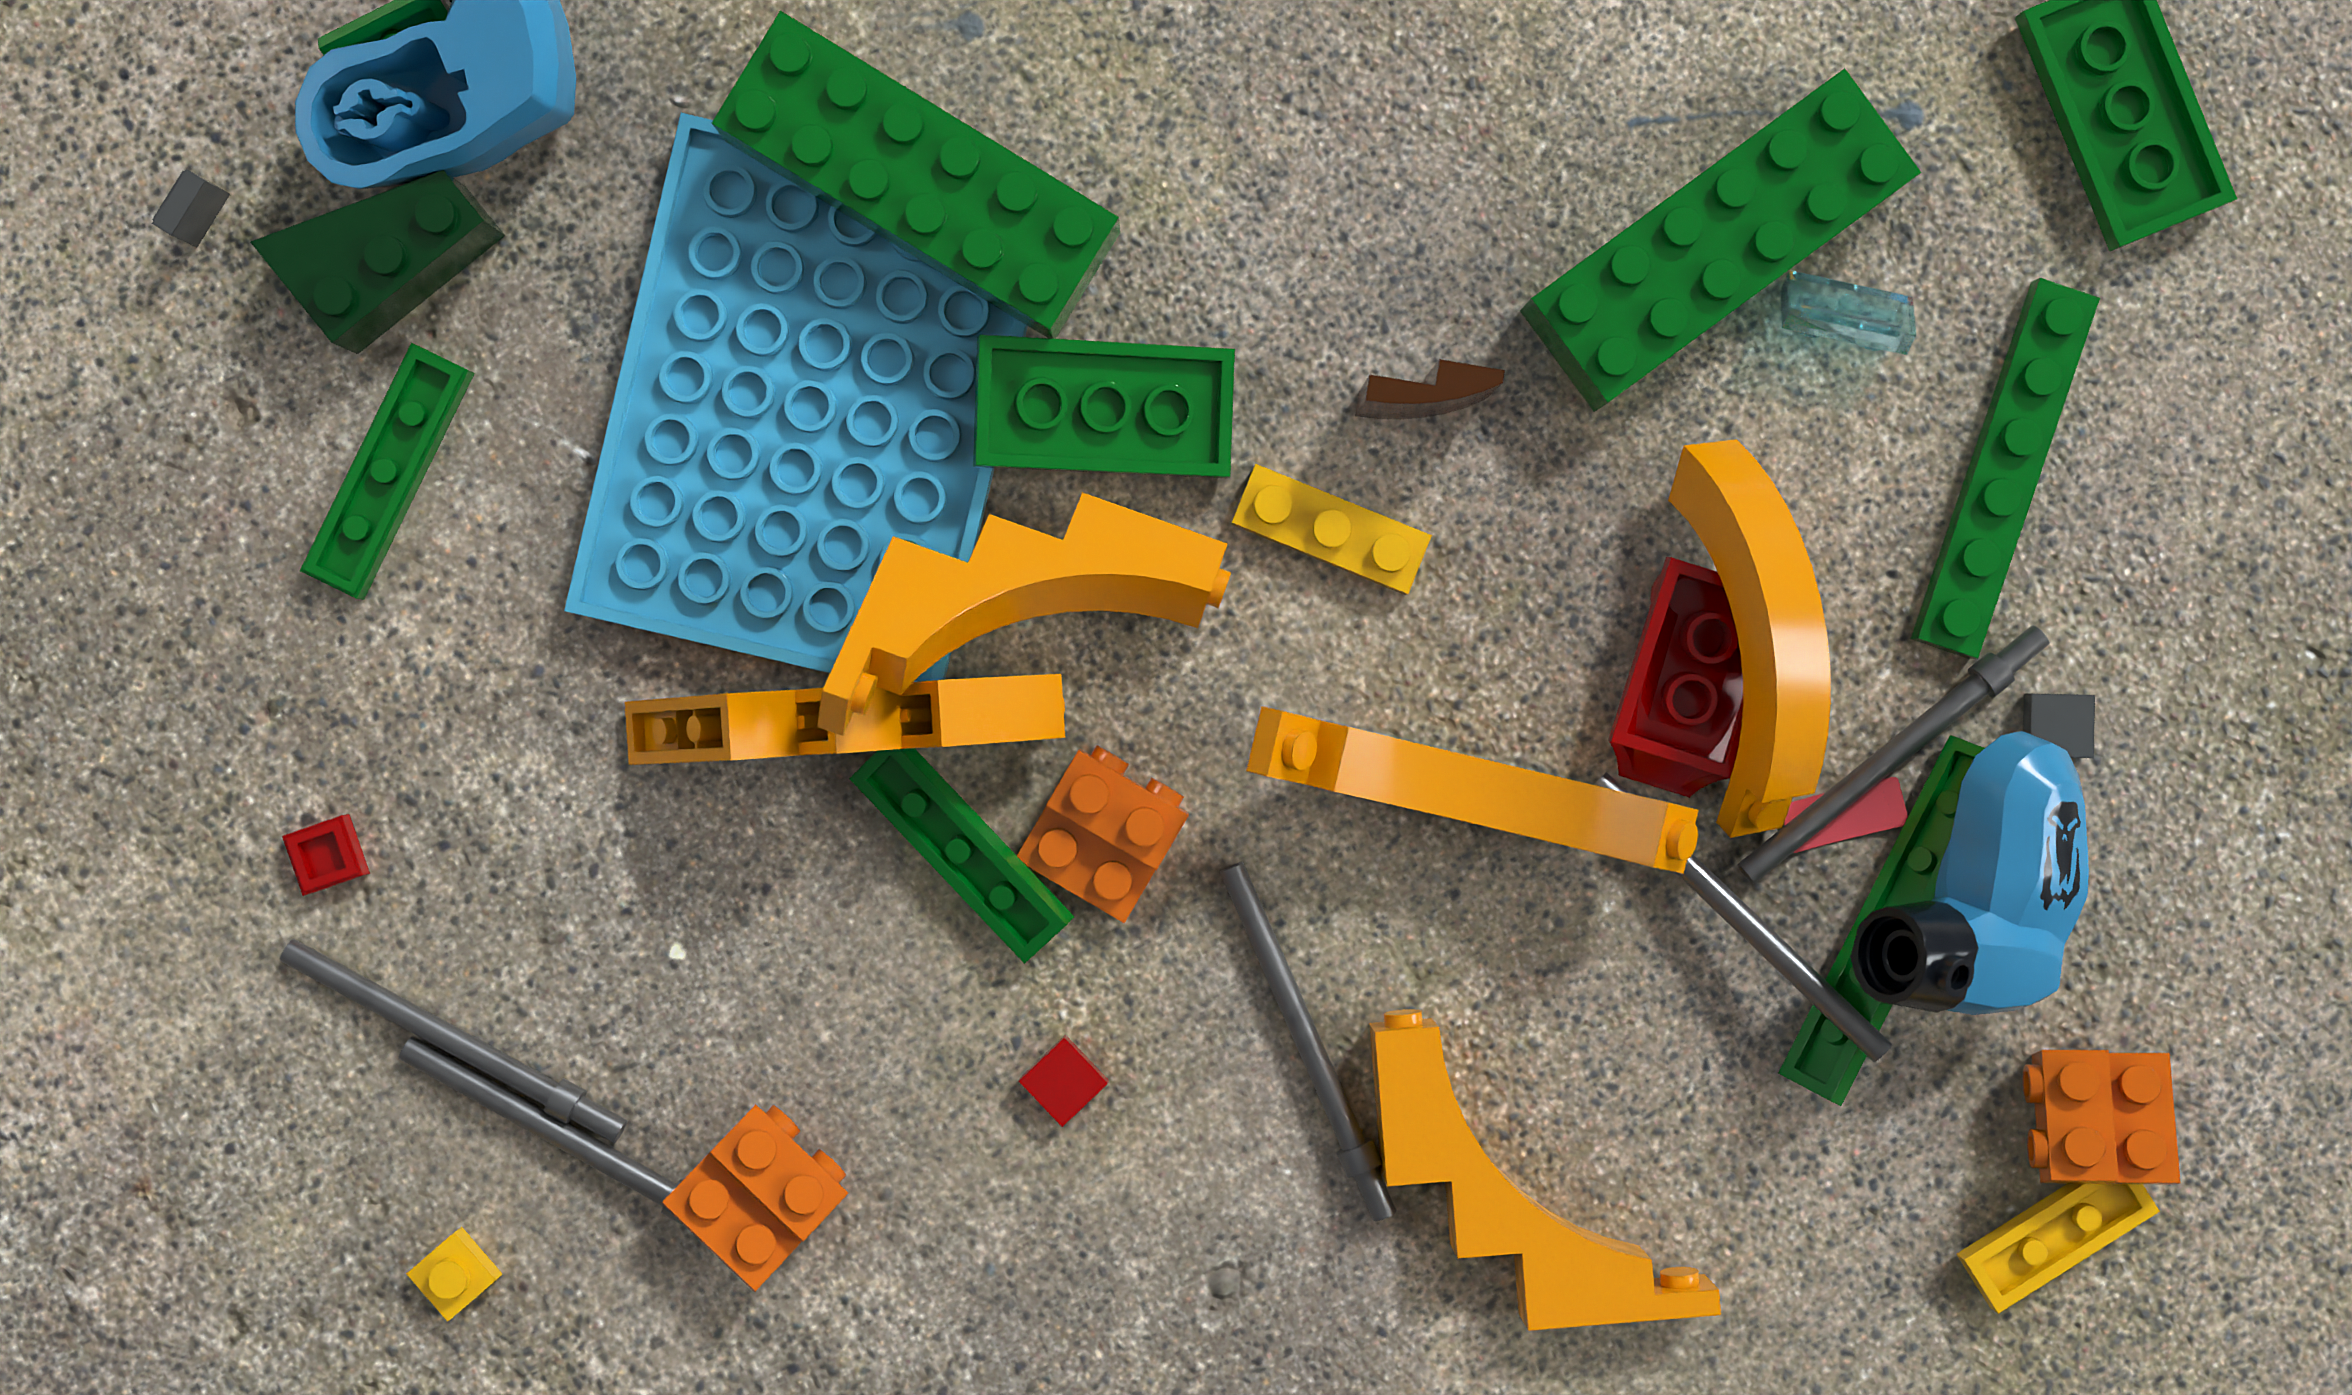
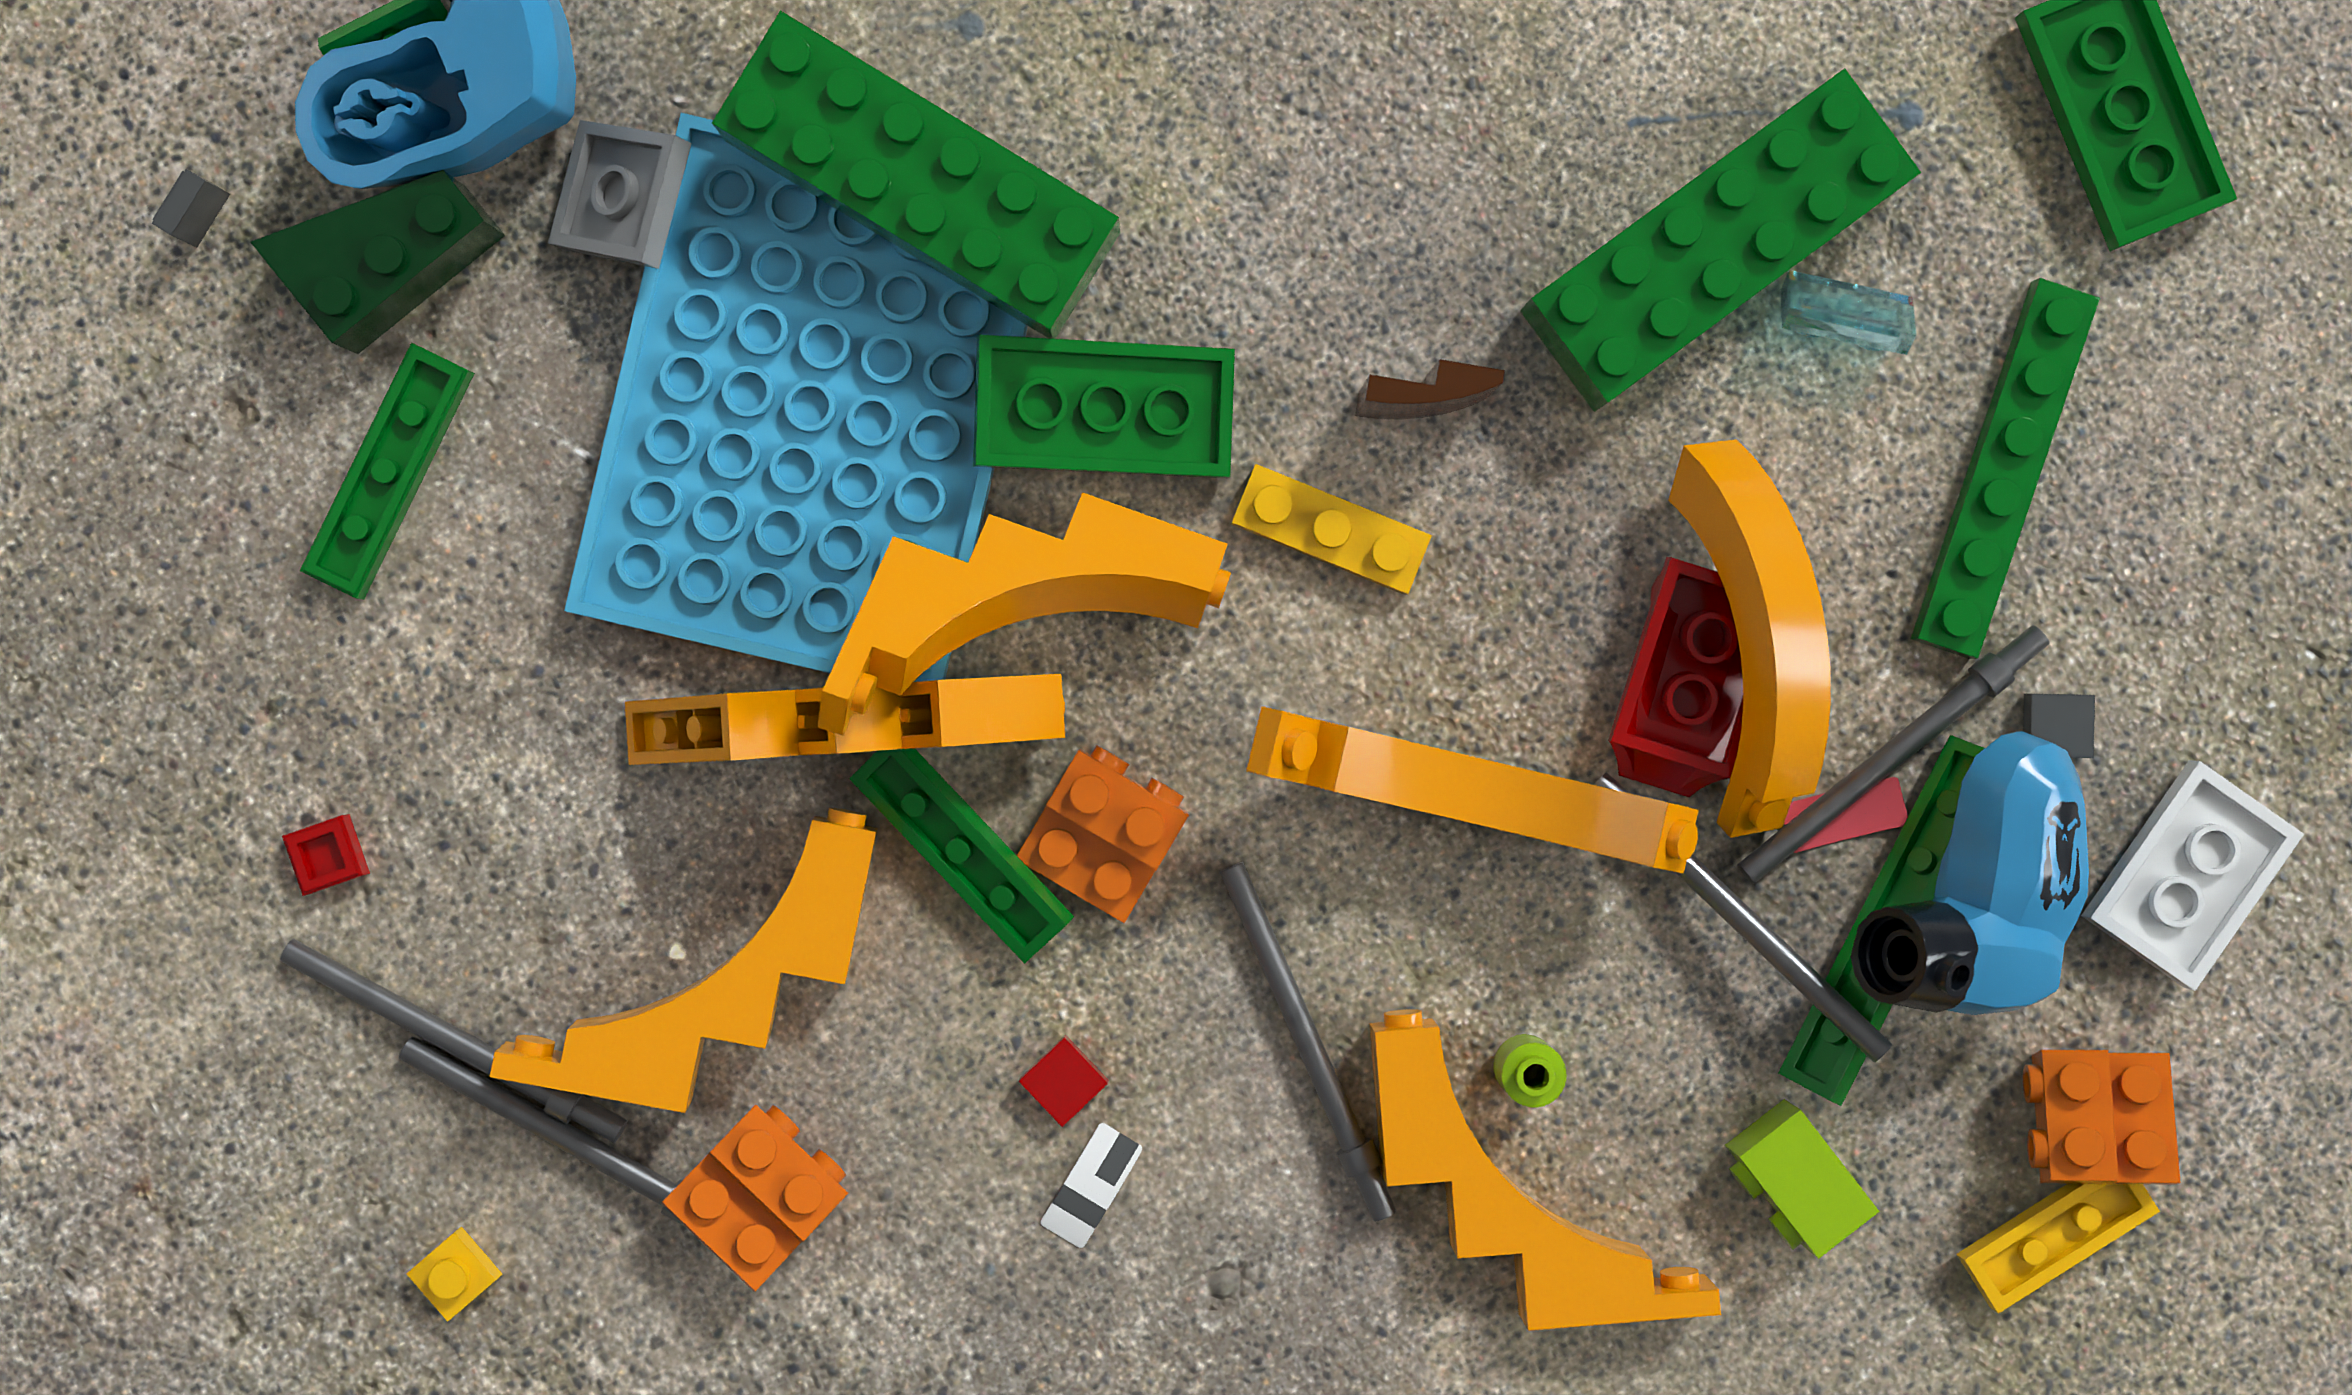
none -> light orange arch [490,807,878,1113]
none -> light grey plate [548,120,692,269]
none -> white sticker [1041,1123,1142,1248]
none -> lime brick [1493,1034,1567,1108]
none -> lime brick [1725,1099,1880,1259]
none -> white plate [2081,760,2304,991]

